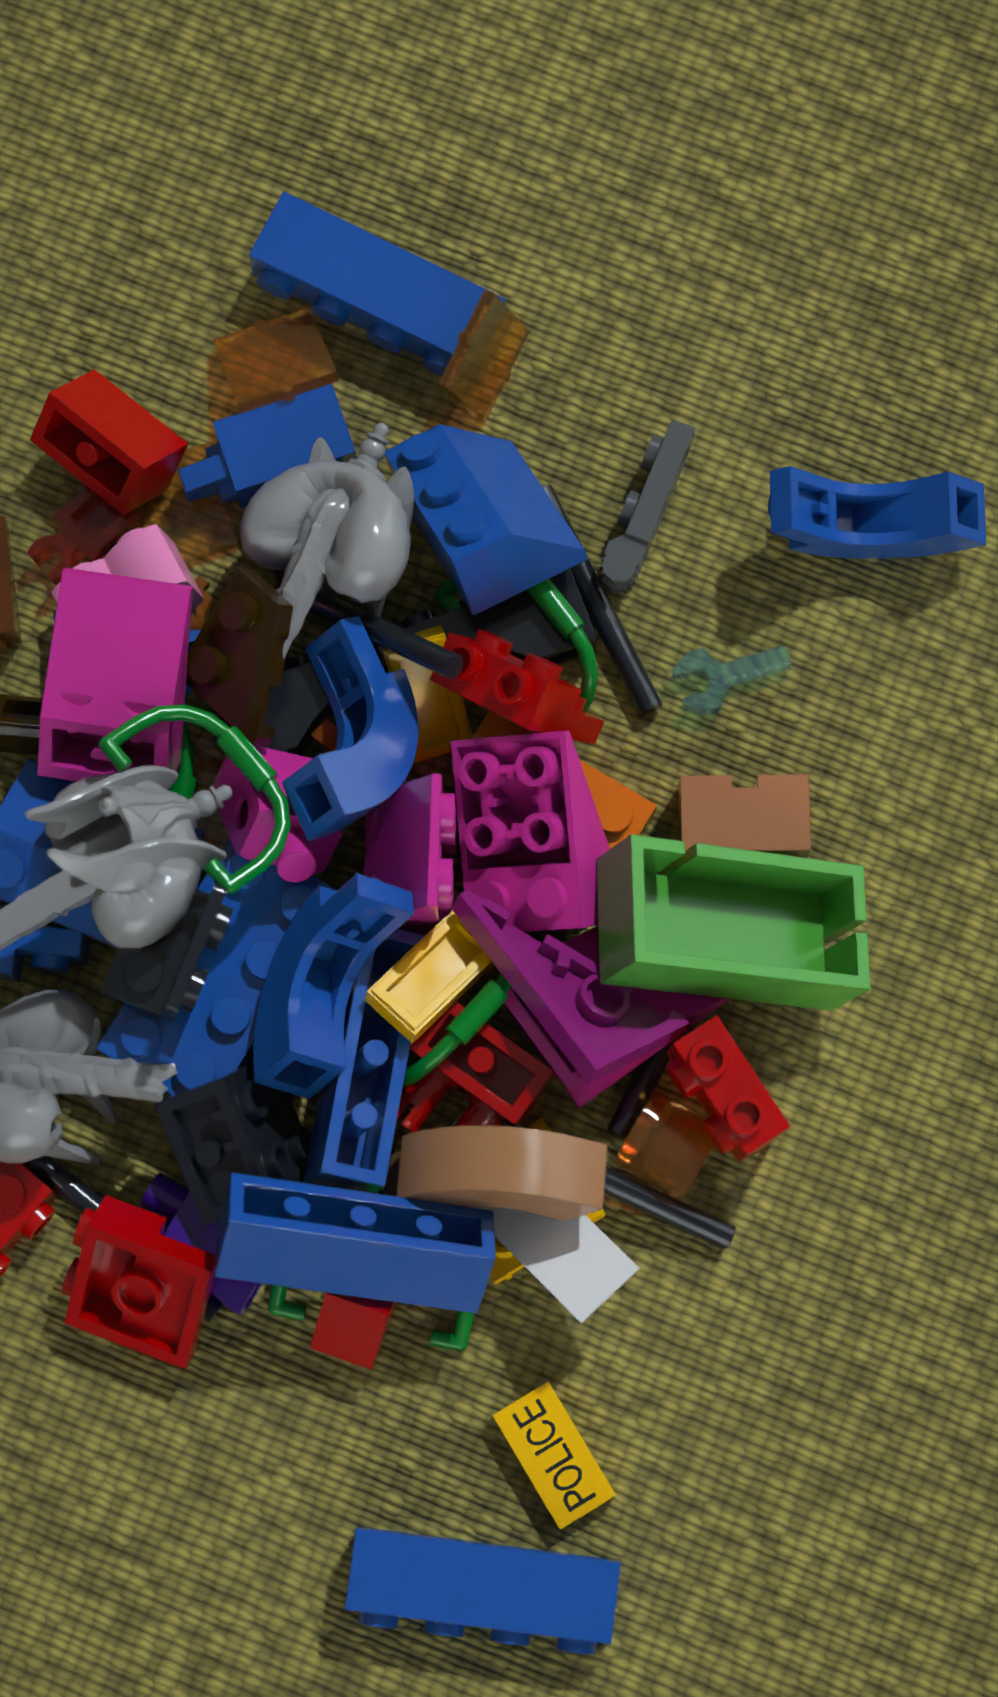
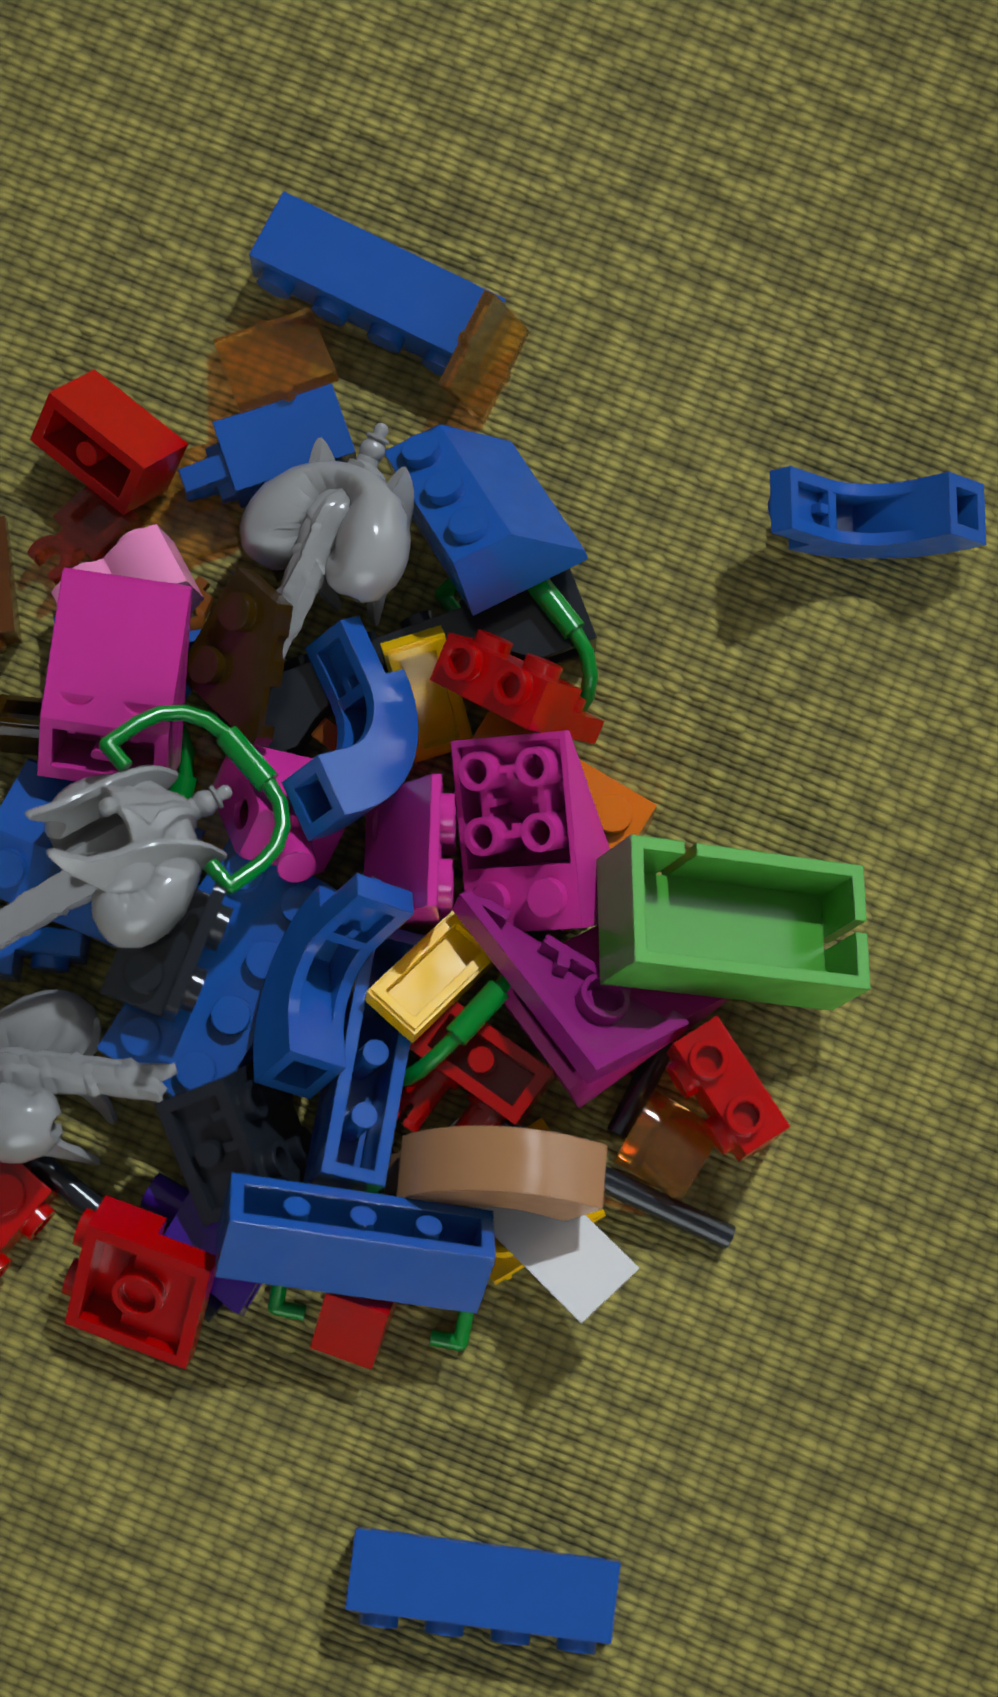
black bar [276,577,463,679] -> none
yellow tile [492,1381,616,1530] -> none
black bar [543,485,663,716] -> none
dark grey hinge [599,419,695,594] -> none
clear light blue bar [671,645,792,715] -> none
nougat brick [677,774,811,858] -> none

